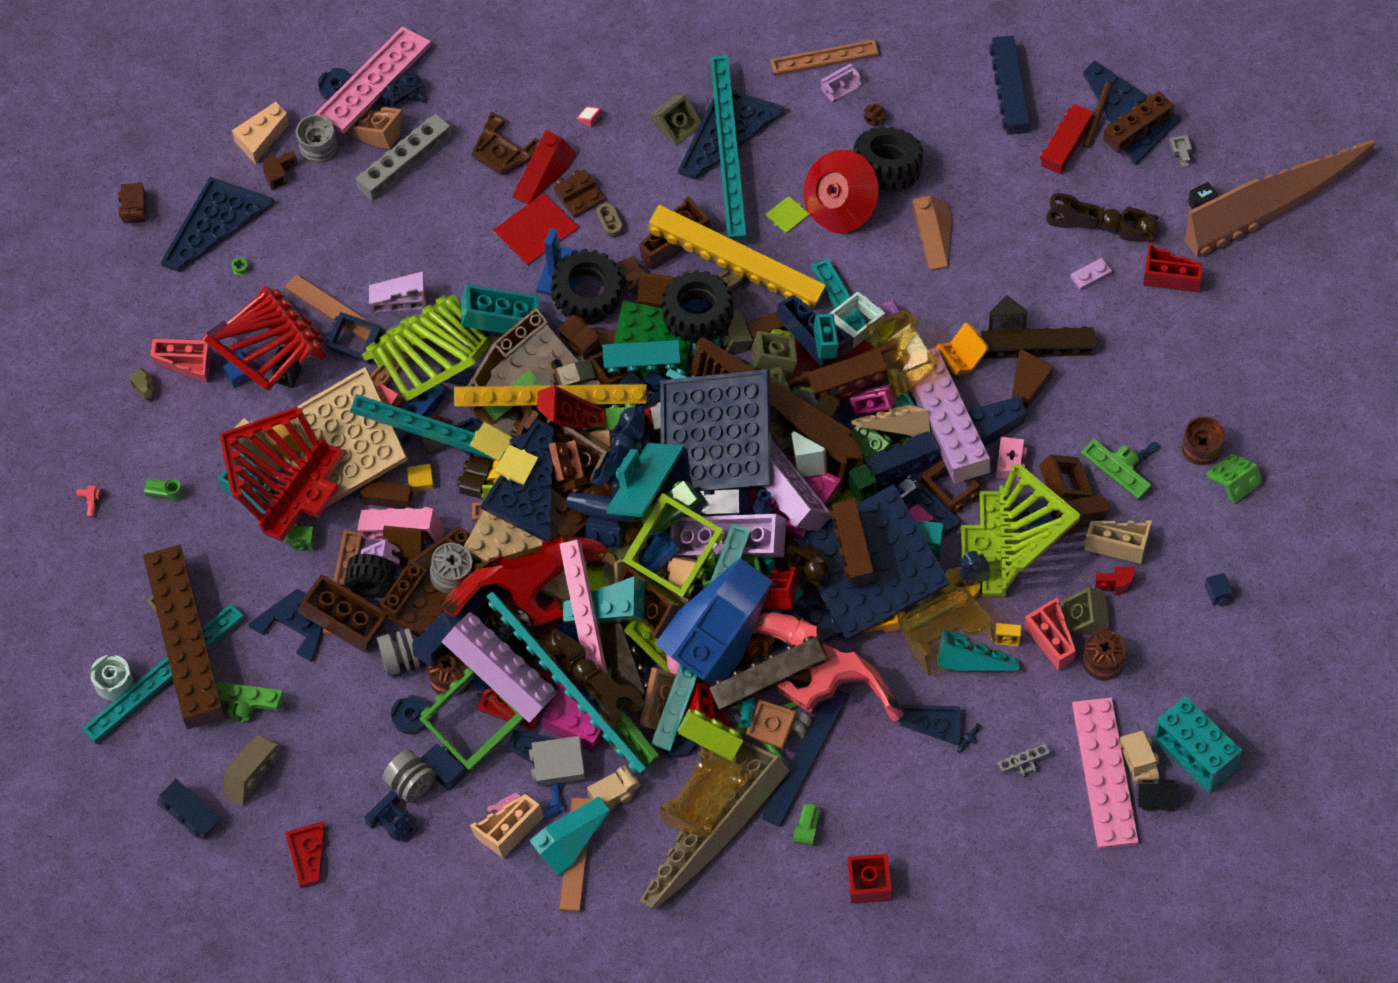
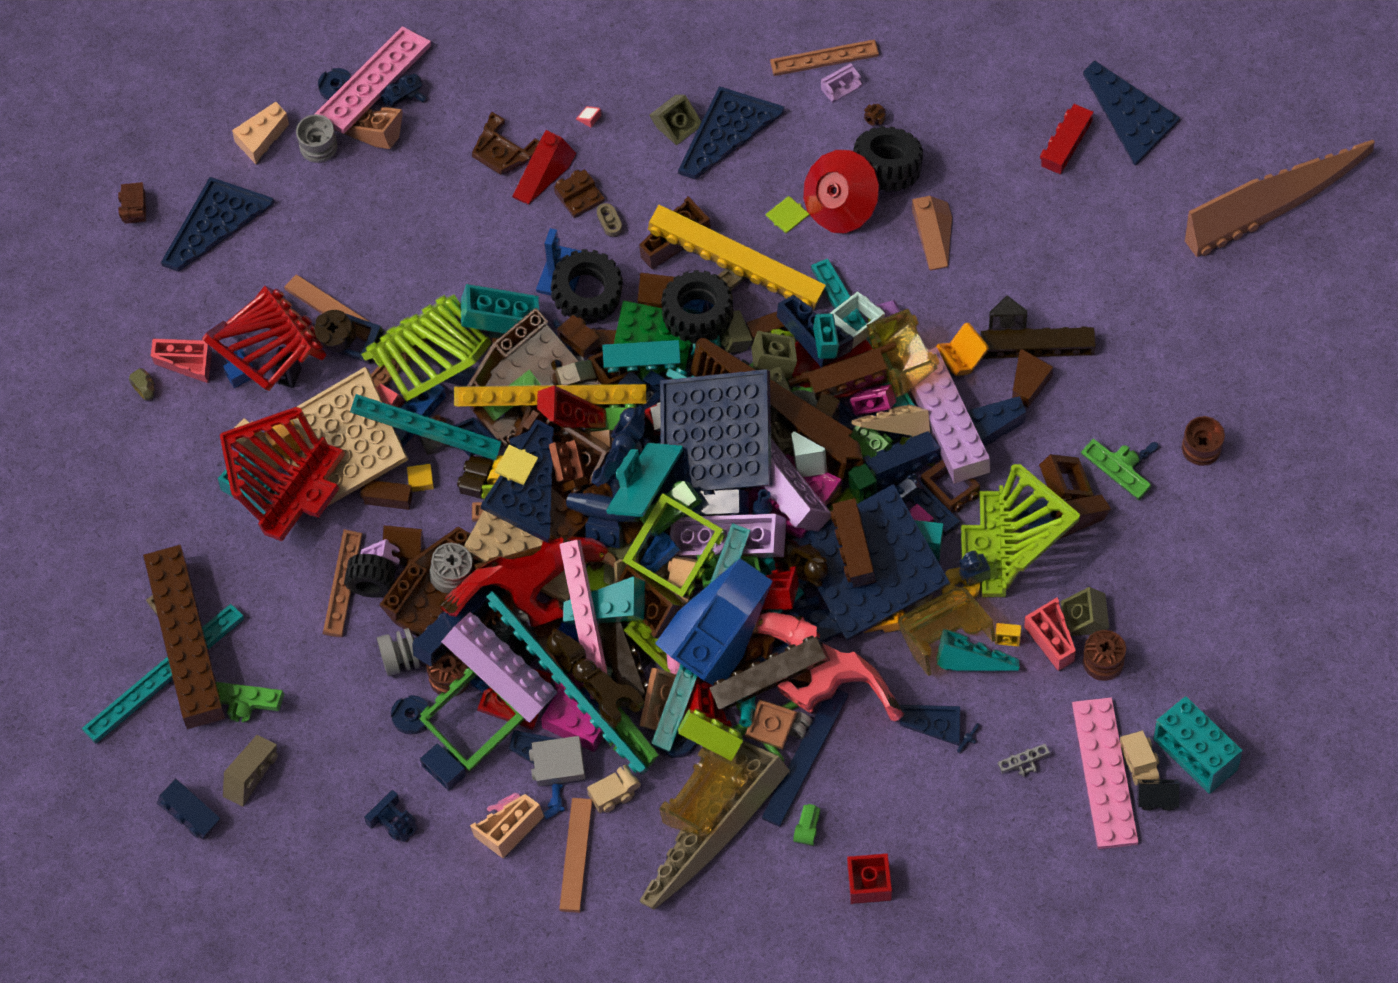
coral piece [76,485,101,517] -> none
light aqua brick [91,655,133,701] -> none
bright green piece [144,478,184,502] -> none
bright green bush [231,257,248,275] -> none
dark blue wing [248,589,323,662] -> none
reddish brown brick [263,151,298,190] -> none
bright green brick [285,526,315,552] -> none
red wing [285,821,325,888] -> none
reddish brown brick [298,574,387,653] -> none
light grey brick [356,114,452,200] -> none
bright pink wedge [357,507,445,545] -> none
lavender wedge [369,272,427,313] -> none
light grey wheel [382,749,436,803] -> none
light yellow piece [470,422,513,461] -> none
red piece [493,193,579,265] -> none
teal wedge [529,796,611,877] -> none
reddish brown brick [616,256,644,290] -> none
teal plate [710,55,746,240] -> none
dark blue brick [989,35,1029,135] -> none
bright pink brick [996,437,1027,481] -> none
dark brown piece [1046,193,1159,242] -> none
lavender plate [1070,258,1112,290] -> none
reddish brown bar [1083,82,1112,148] -> none
tan wedge [1084,520,1152,564] -> none
red brick [1095,567,1135,595] -> none
reddish brown brick [1103,91,1174,154] -> none
red wedge [1143,242,1203,292] -> none
light grey plate [1169,135,1192,168] -> none
black brick [1188,182,1218,209] -> none
dark blue brick [1205,573,1233,606] -> none
bright green bracket [1206,454,1263,504] -> none
none -> dark brown brick [314,310,356,352]

